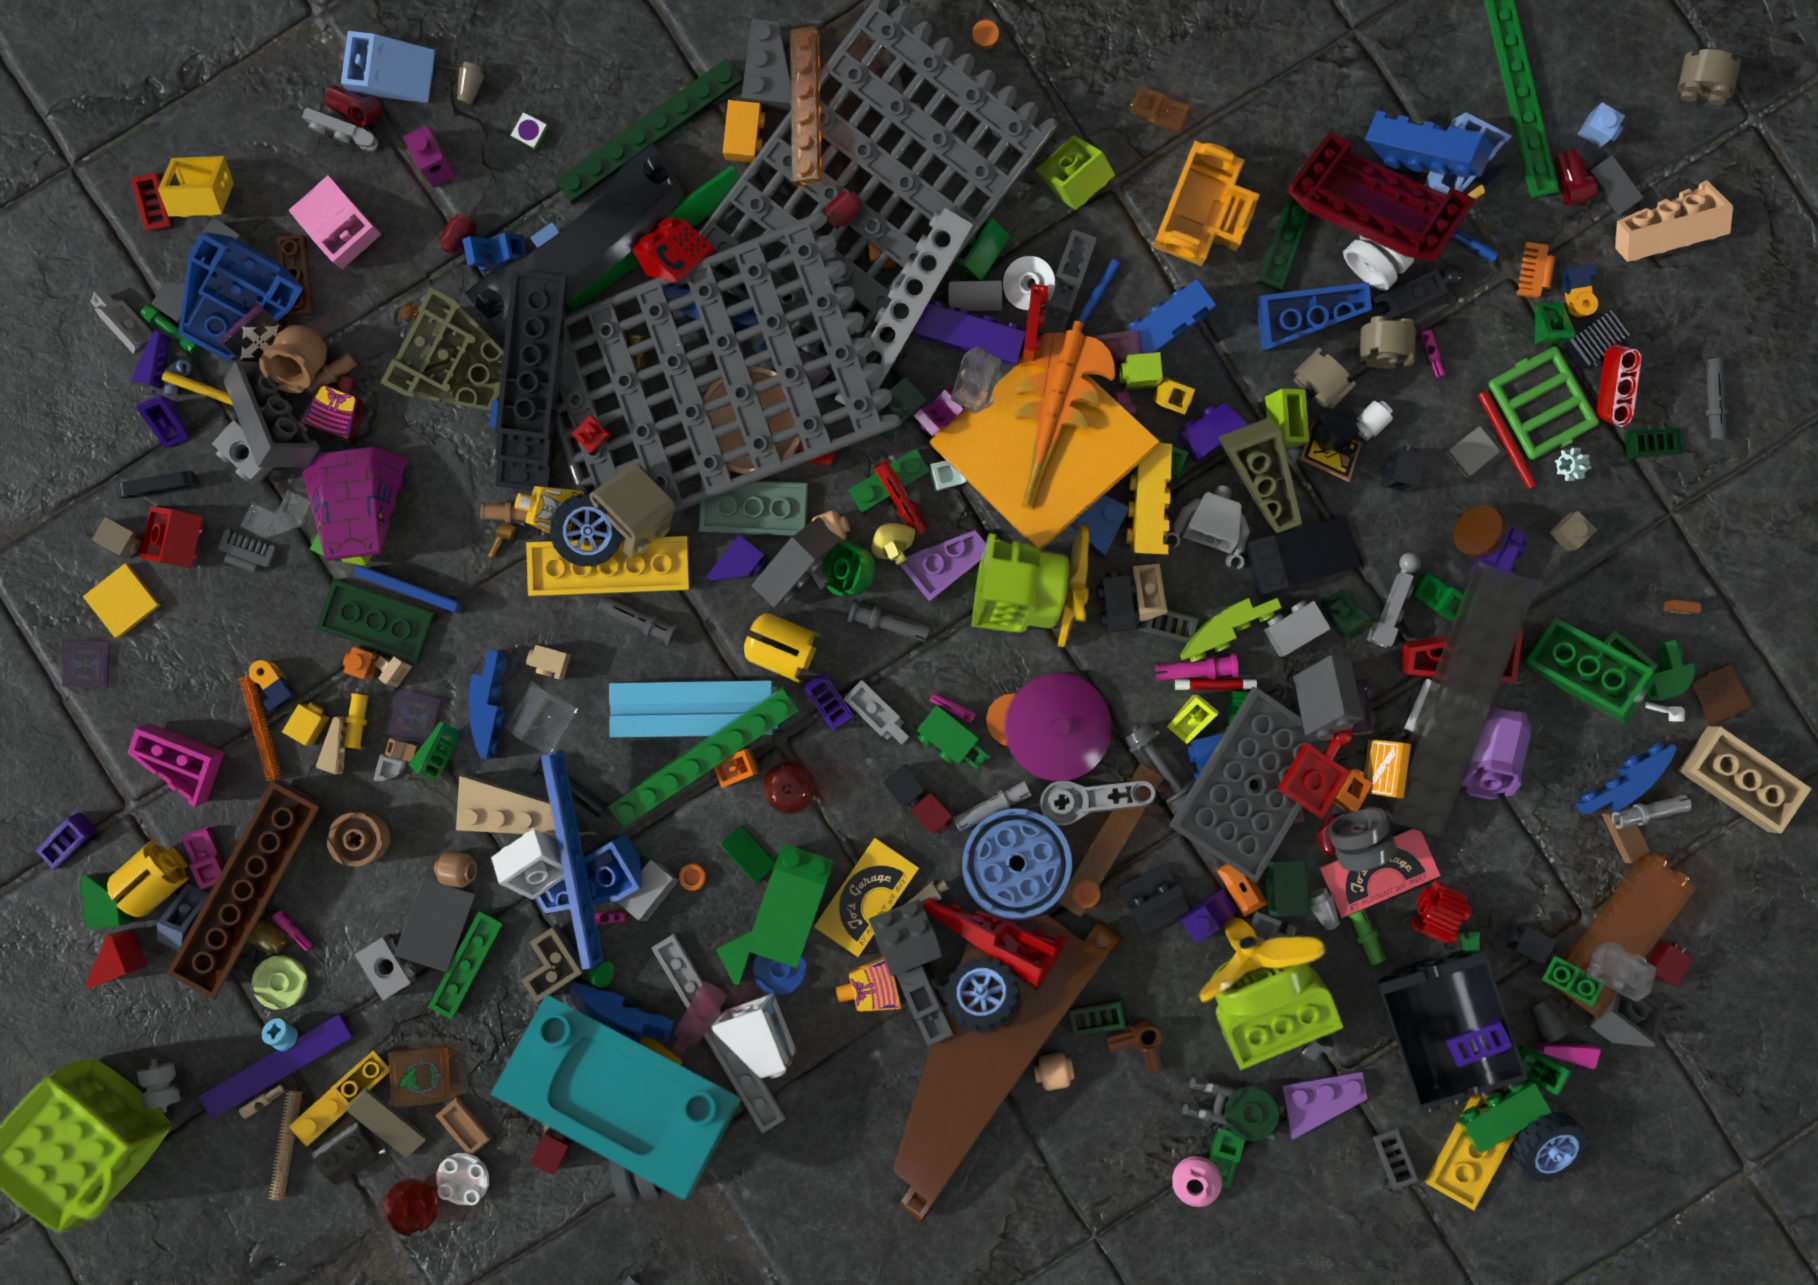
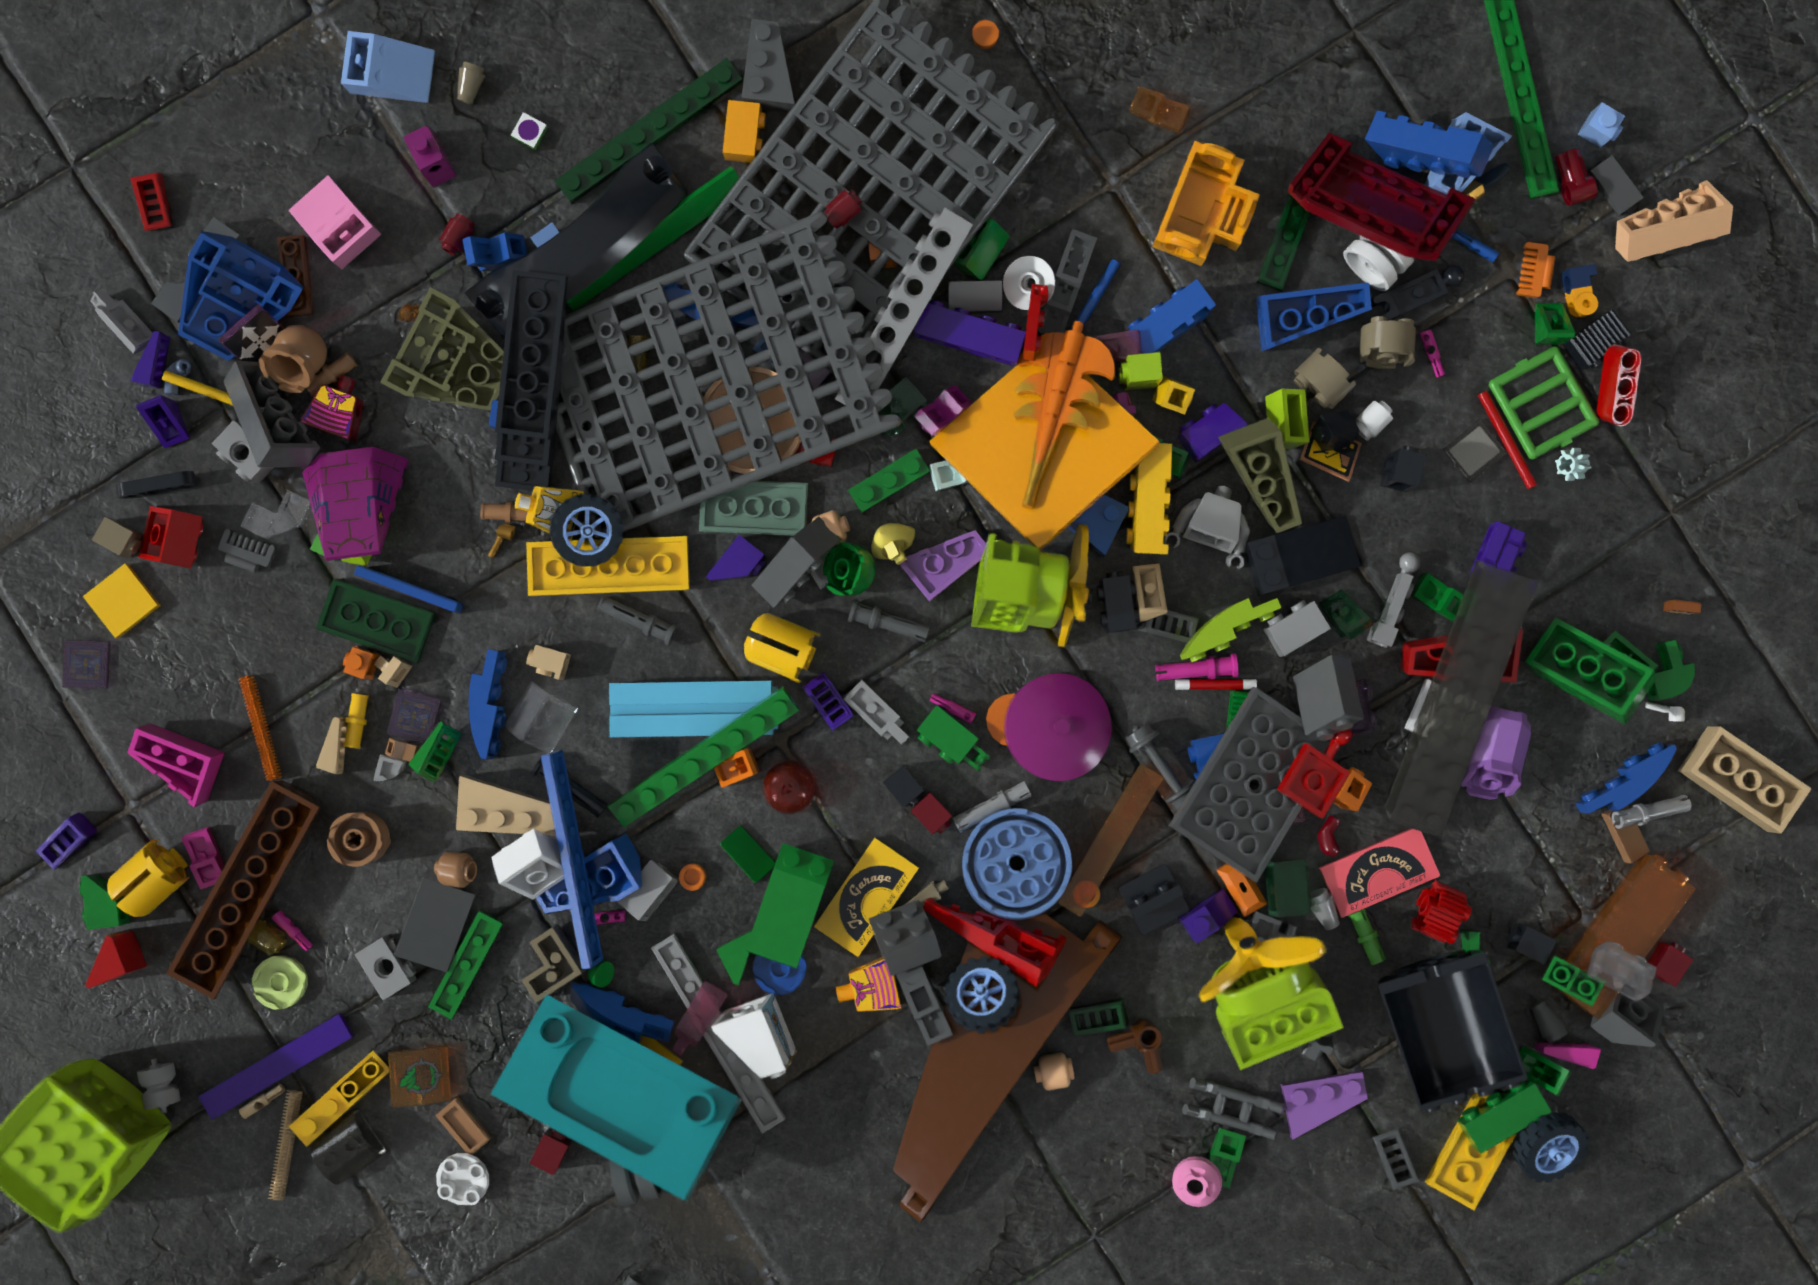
green bar [141,303,201,355] -> none
sand blue slope [157,883,210,951] -> none
yellow piece [158,156,234,217] -> none
leg [249,660,299,712] -> none
medium azure wheel [262,1018,298,1051] -> none
yellow brick [282,702,330,746] -> none
light grey hinge [302,108,380,152] -> none
dark red piece [324,85,383,128] -> none
dark tan tile [346,1087,426,1159] -> none
clear red cylinder [382,1178,440,1237] -> none
red tile [572,415,611,454] -> none
dark tan piece [590,463,675,558] -> none
red slope [632,218,715,283] -> none
clear orange plate [790,26,822,186] -> none
red pin [873,459,928,536] -> none
clear brick [951,346,1002,413] -> none
lime slope [1035,135,1115,210] -> none
light grey beam [1040,781,1156,826] -> none
neon yellow slope [1167,695,1219,744] -> none
dark green tile [1224,1085,1279,1141] -> none
dark grey wheel [1328,807,1397,871] -> none
light orange tile [1364,739,1411,798] -> none
dark purple slope [1445,1018,1512,1067] -> none
reddish brown tile [1453,505,1507,558] -> none
dark tan brick [1549,511,1597,552] -> none
dark green slope [1624,428,1682,460] -> none
dark tan brick [1678,49,1741,105] -> none
reddish brown piece [1690,664,1752,725] -> none
dark grey pin [1705,358,1729,441] -> none

